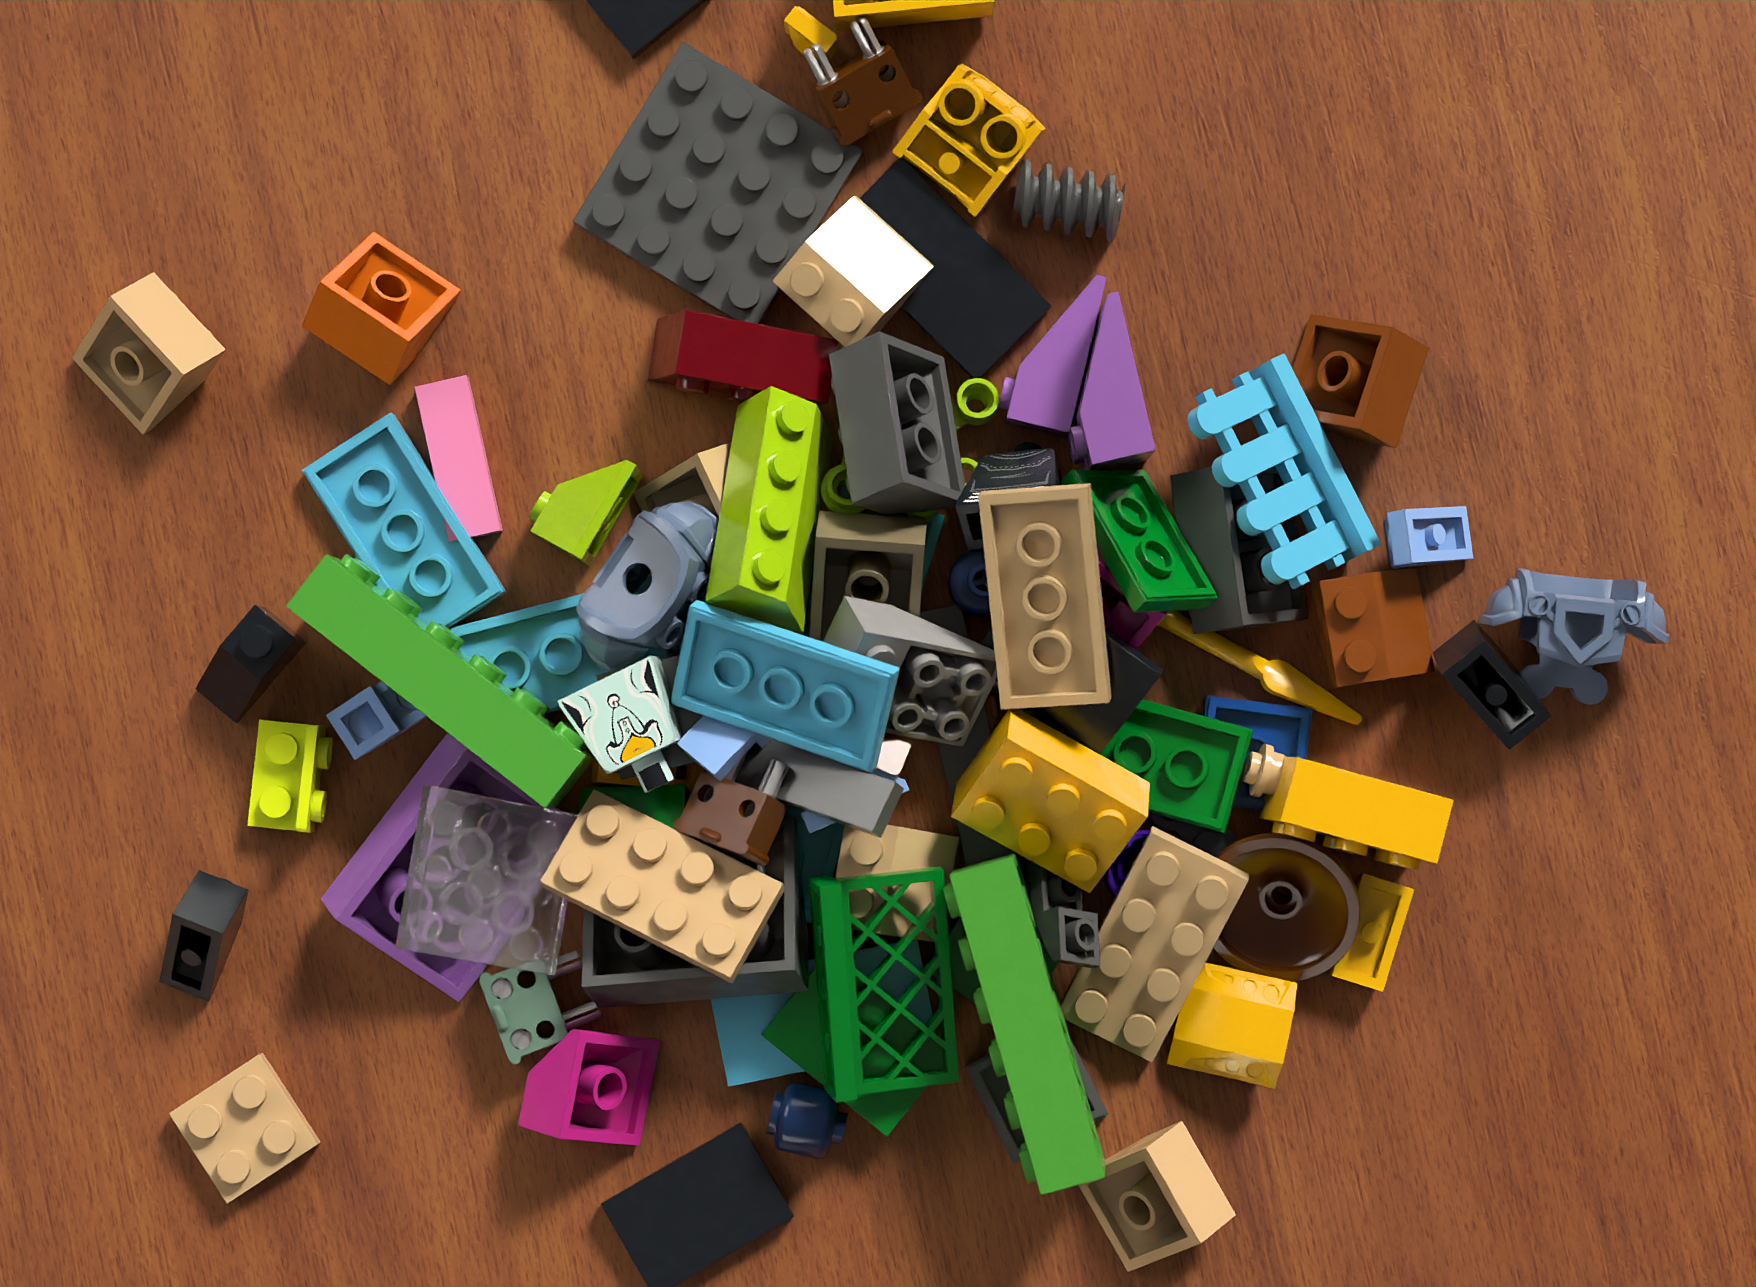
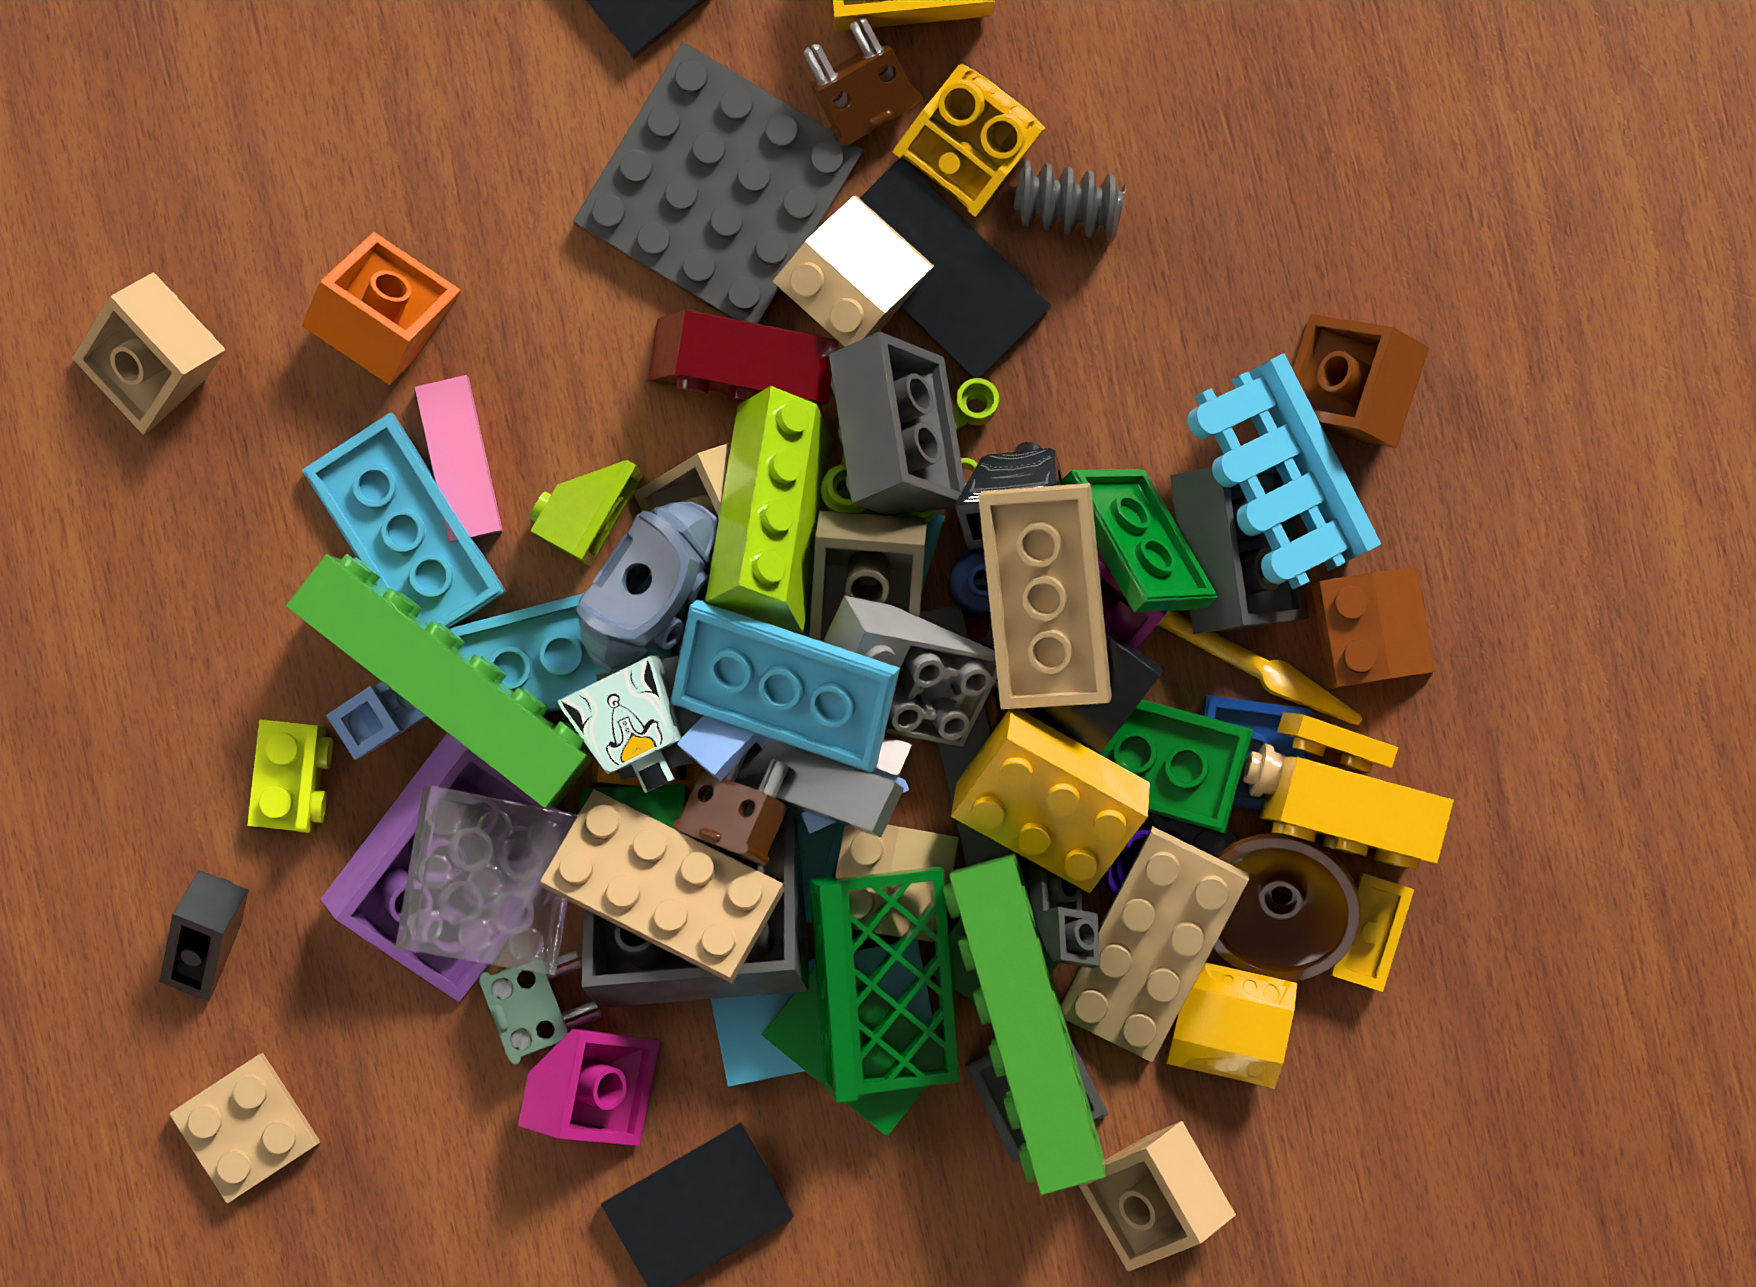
black slope [195,604,306,723] -> none
dark blue head [766,1082,848,1159] -> none
yellow tile [784,6,838,61] -> none
medium lavender slope [998,275,1107,438] -> none
medium lavender slope [1067,292,1156,470] -> none
light blue slope [1384,506,1473,569] -> none
black slope [1433,620,1551,750] -> none
sand blue piece [1478,568,1670,705] -> none
none -> yellow plate [1277,712,1399,773]

